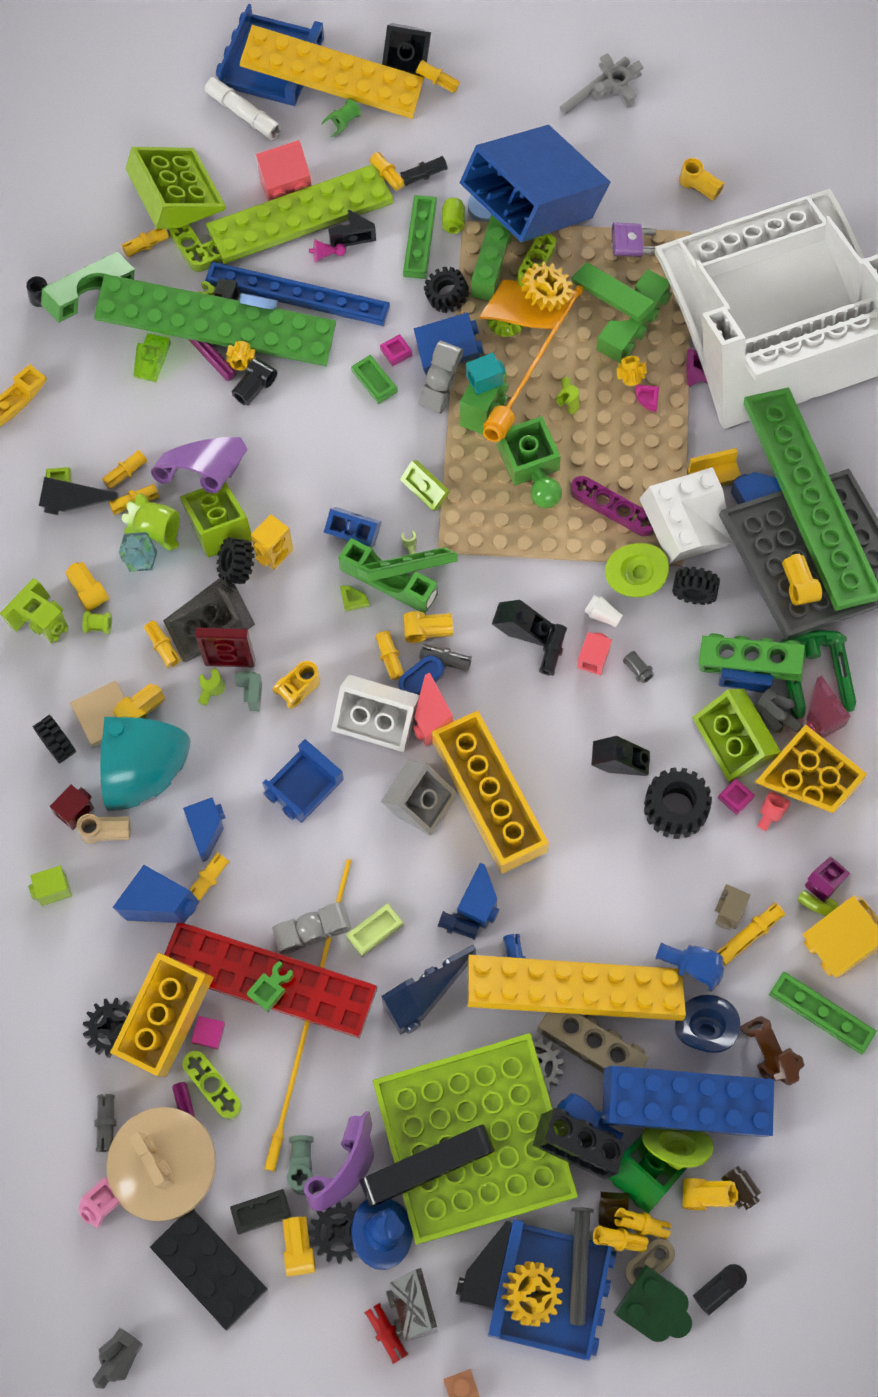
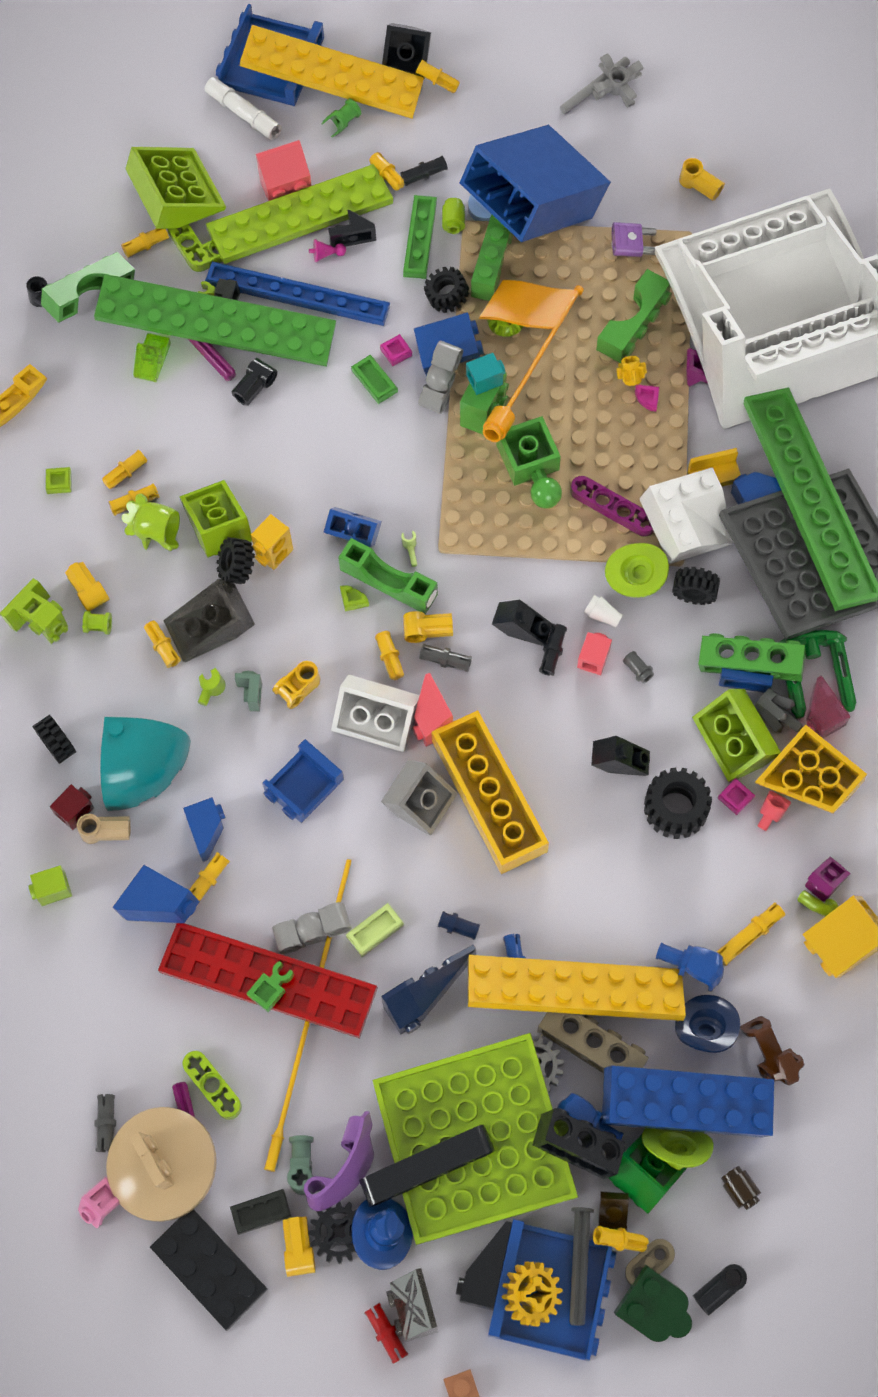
black slope [39,477,119,515] -> none
tan tile [70,680,125,748] -> none
black gear [83,998,131,1058] -> none
dark grey rock [92,1328,143,1389] -> none
yellow slope [110,952,214,1077] -> none
yellow piece [113,683,165,719] -> none
clear light blue brick [119,532,158,572] -> none
medium lavender panel [151,437,247,493] -> none
dark pink tile [191,1016,225,1050] -> none
dark red tile [195,628,255,668] -> none
yellow gear [226,341,256,371] -> none
light blue piece [239,293,278,310] -> none
bright green tile [357,547,458,581] -> none
blue tile [398,656,445,695] -> none
lime plate [400,460,450,511] -> none
blue slope [457,863,500,929] -> none
lime beam [517,234,556,287] -> none
yellow gear [521,262,573,312] -> none
lime piece [556,377,580,414] -> none
bright green tile [571,262,656,323] -> none
yellow pin [614,1208,671,1240] -> none
yellow piece [682,1178,738,1210] -> none
dark tan brick [715,884,751,930] -> none
bright green tile [769,971,877,1055] -> none
yellow piece [782,554,822,606] -> none

